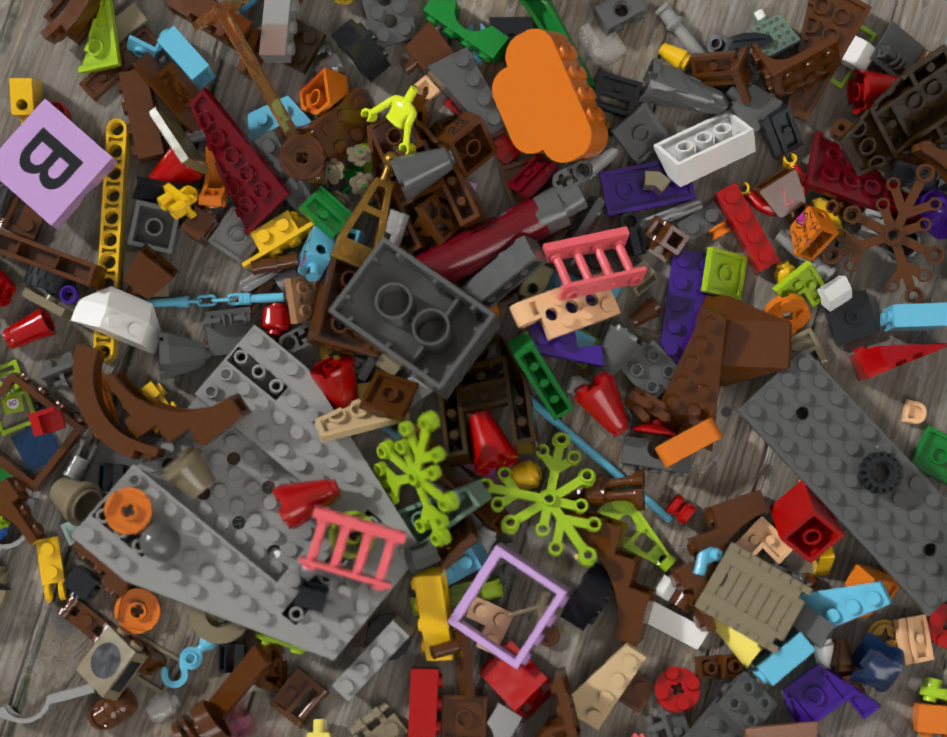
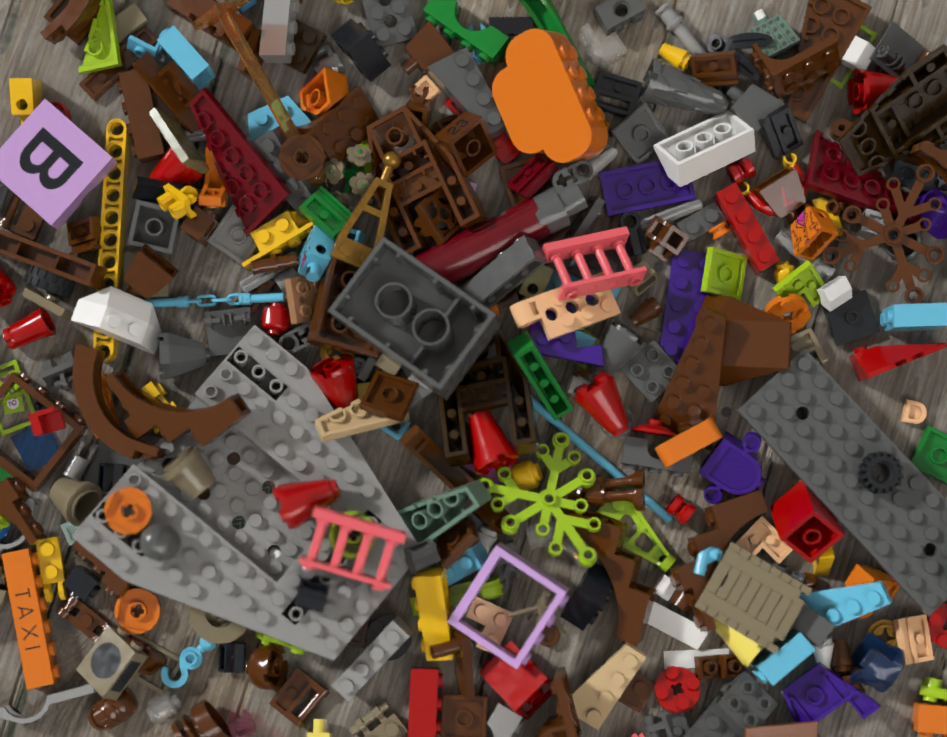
dark purple hinge [59,285,80,304] -> none
reddish brown tile [209,644,272,719] -> none
neon yellow piece [360,85,419,155] -> none
lime plant [373,411,459,547] -> none
light grey hinge [384,209,410,247] -> none
dark grey cone [390,147,456,201] -> none
reddish brown rock [625,386,670,424] -> none
dark tan piece [642,171,671,196] -> none
reddish brown tile [730,46,752,105] -> none
none -> orange brick [1,548,61,690]
none -> reddish brown plate [67,216,102,256]
none -> white sticker [663,648,729,669]
none -> dark purple piece [699,431,765,504]
none -> red wheel [726,156,756,185]

